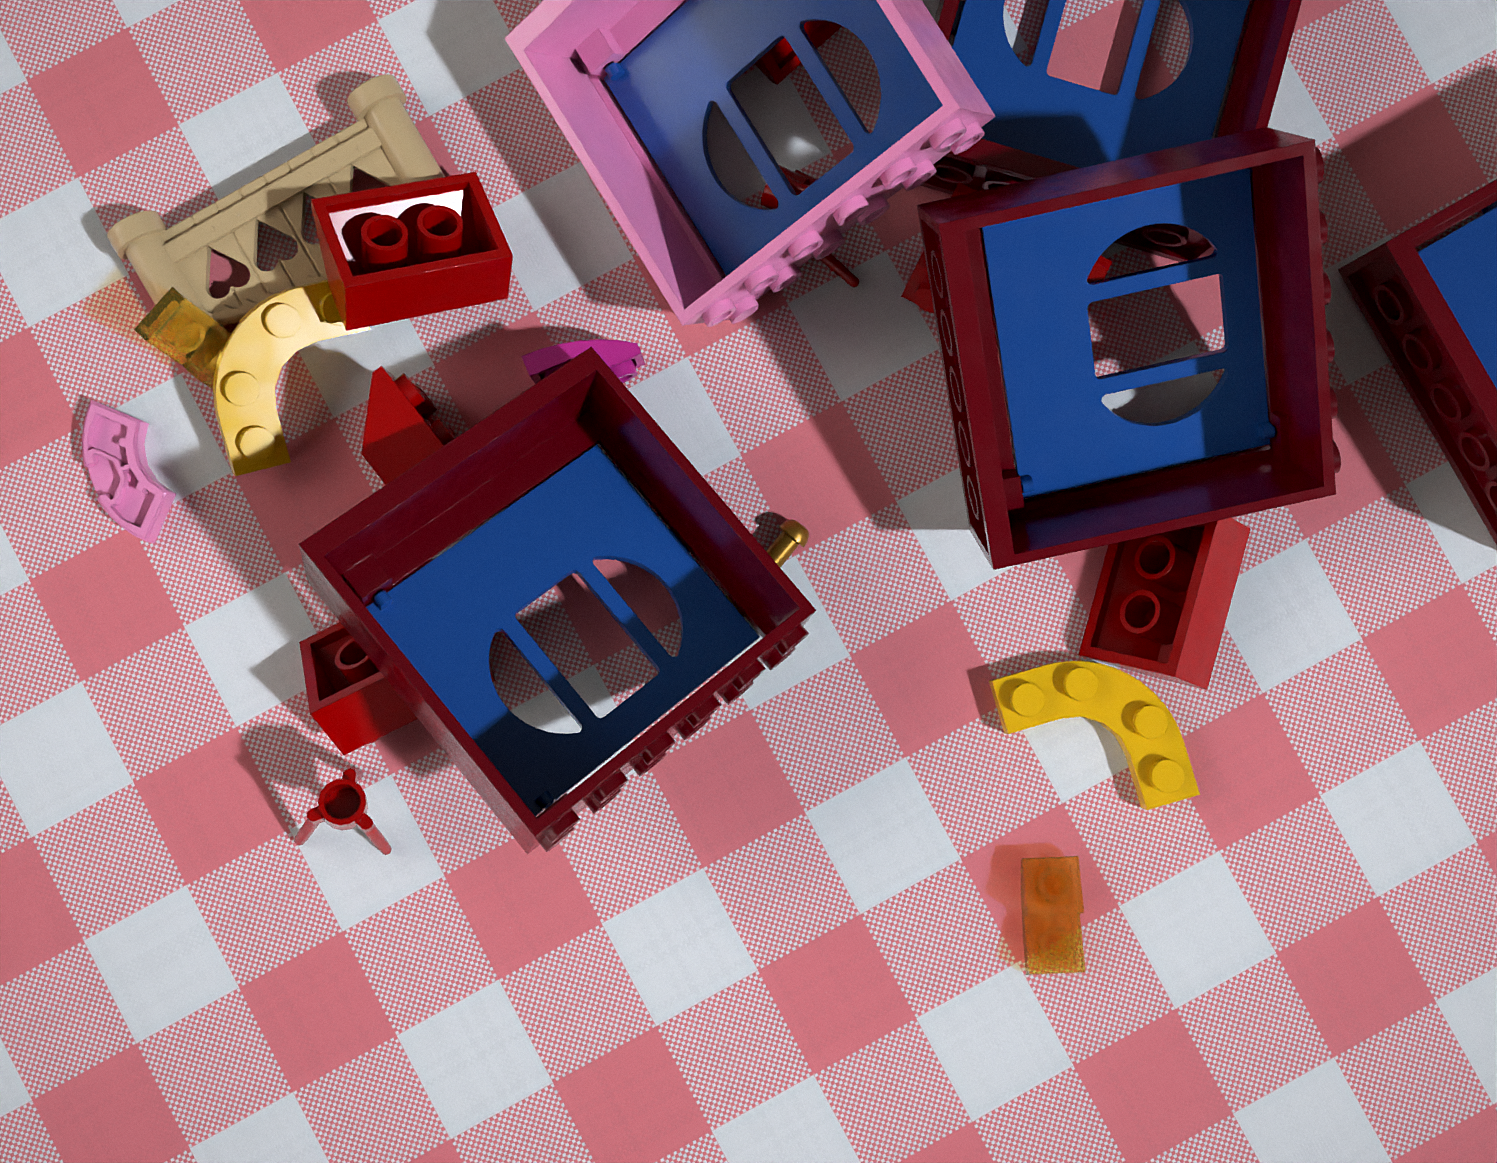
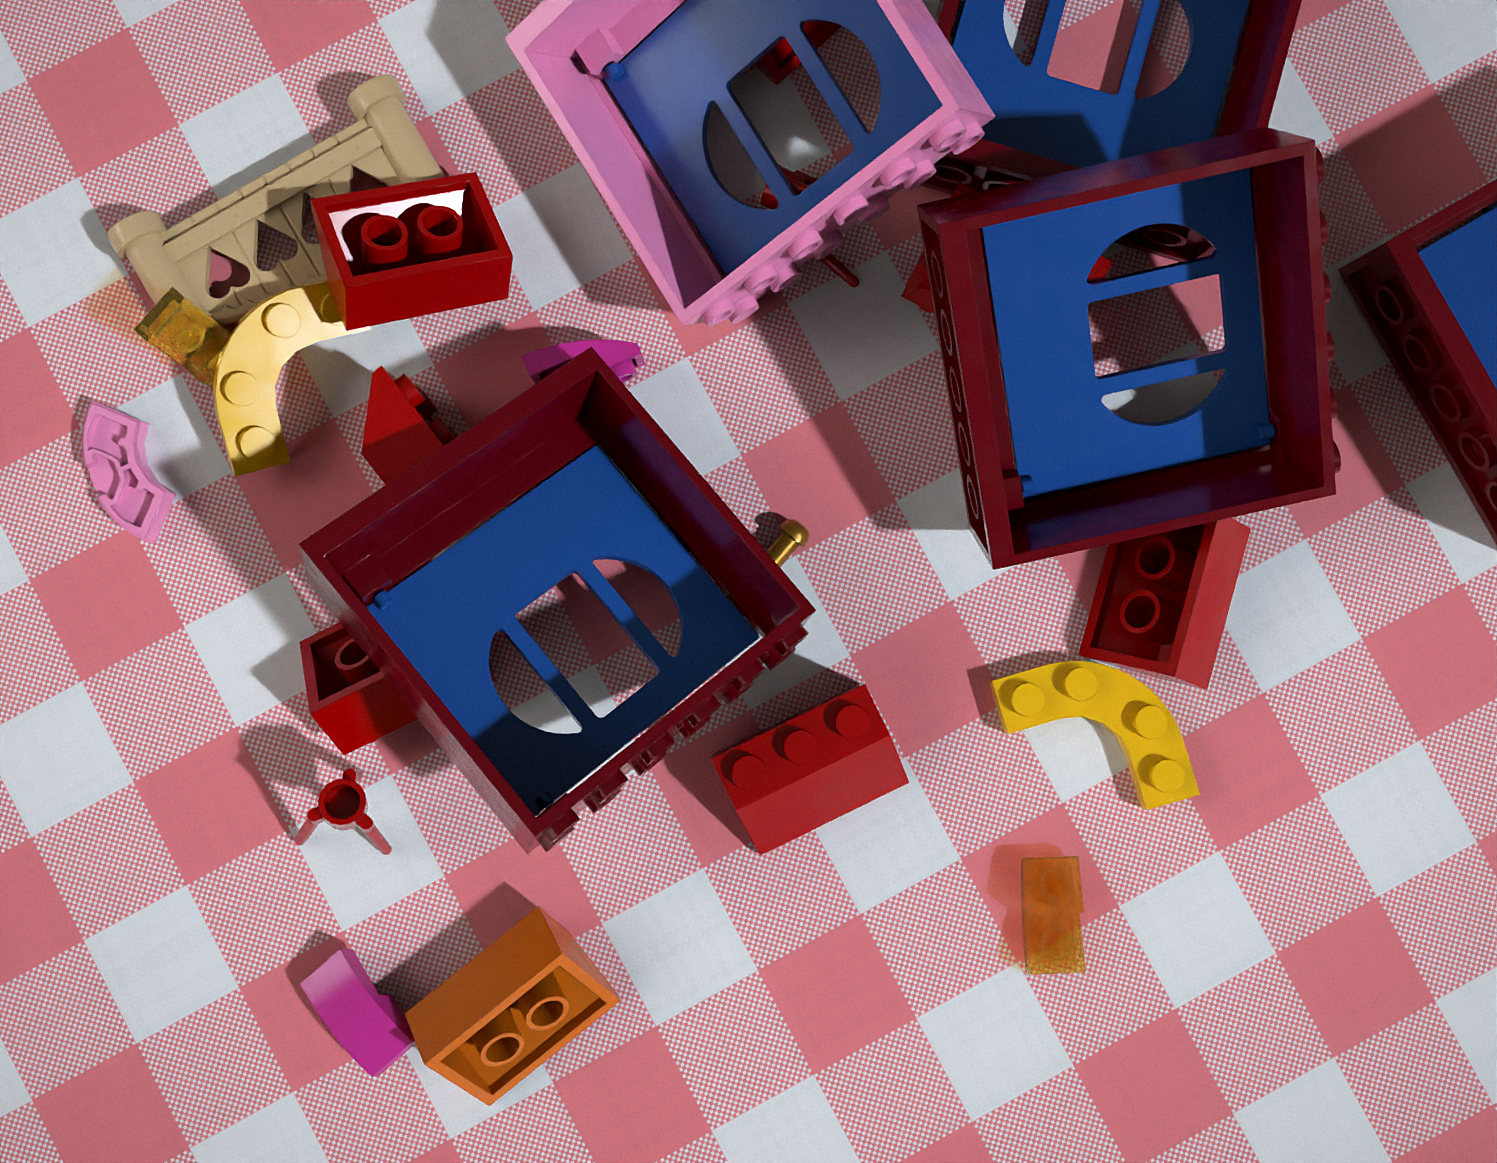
none -> dark pink slope [300,949,416,1077]
none -> orange slope [405,906,621,1106]
none -> red slope [711,683,909,856]

